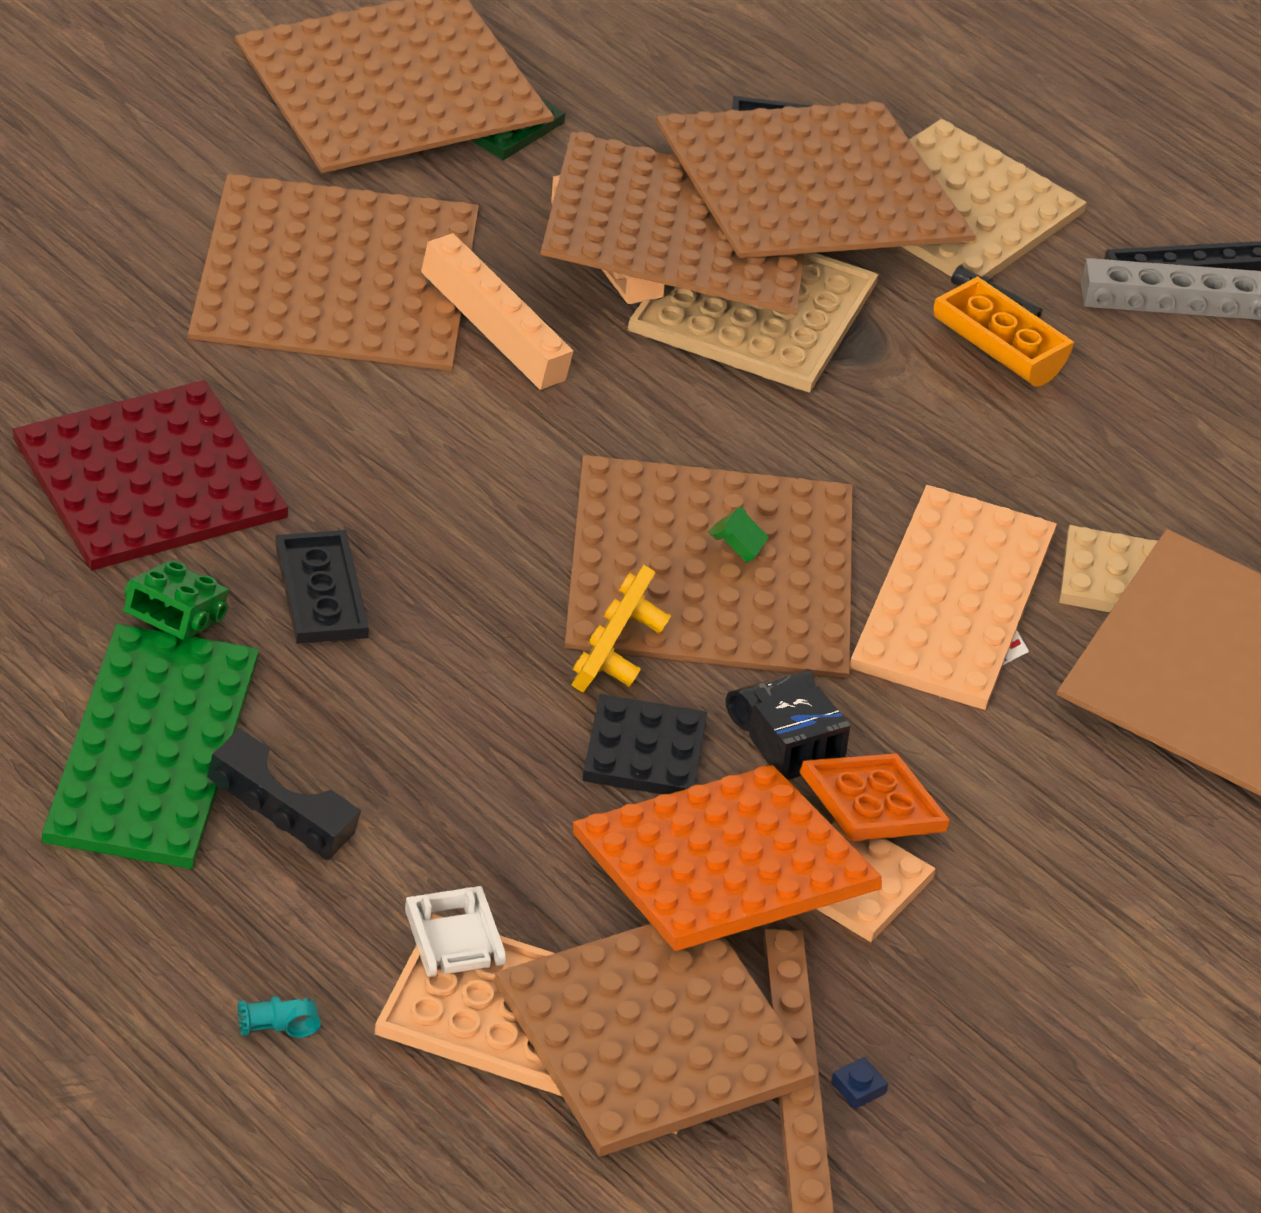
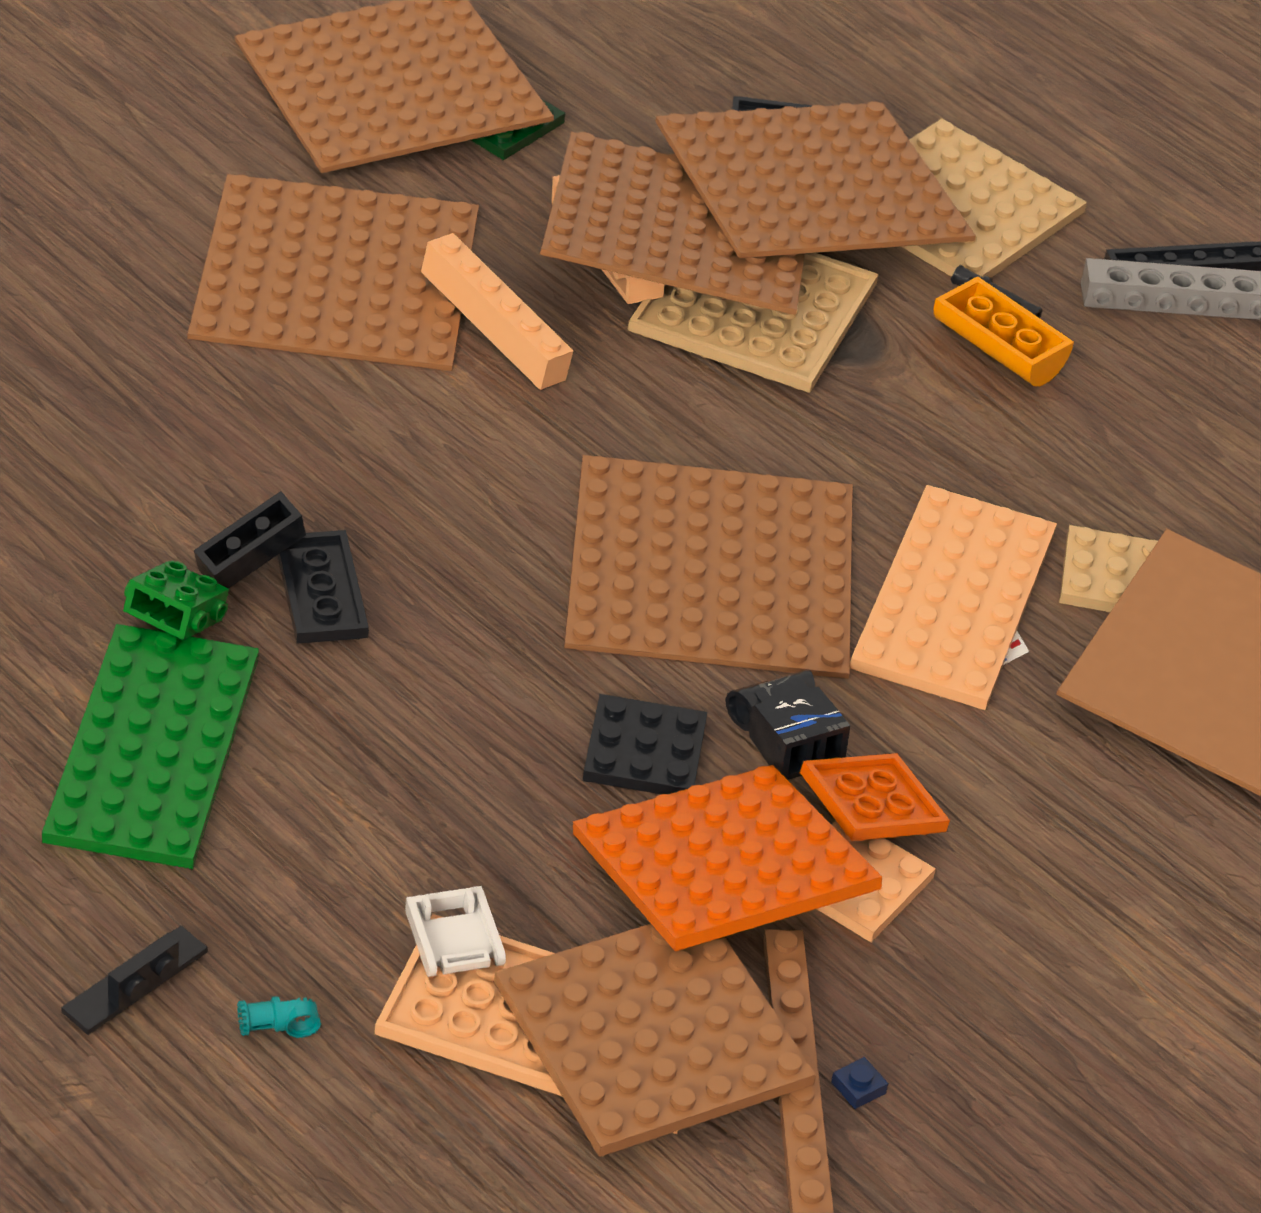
dark red plate [13,380,288,571] -> none
black arch [207,728,361,860] -> none
yellow plate [571,564,671,693] -> none
green tile [708,506,769,563] -> none
none -> black bracket [61,926,208,1035]
none -> black brick [194,491,306,589]

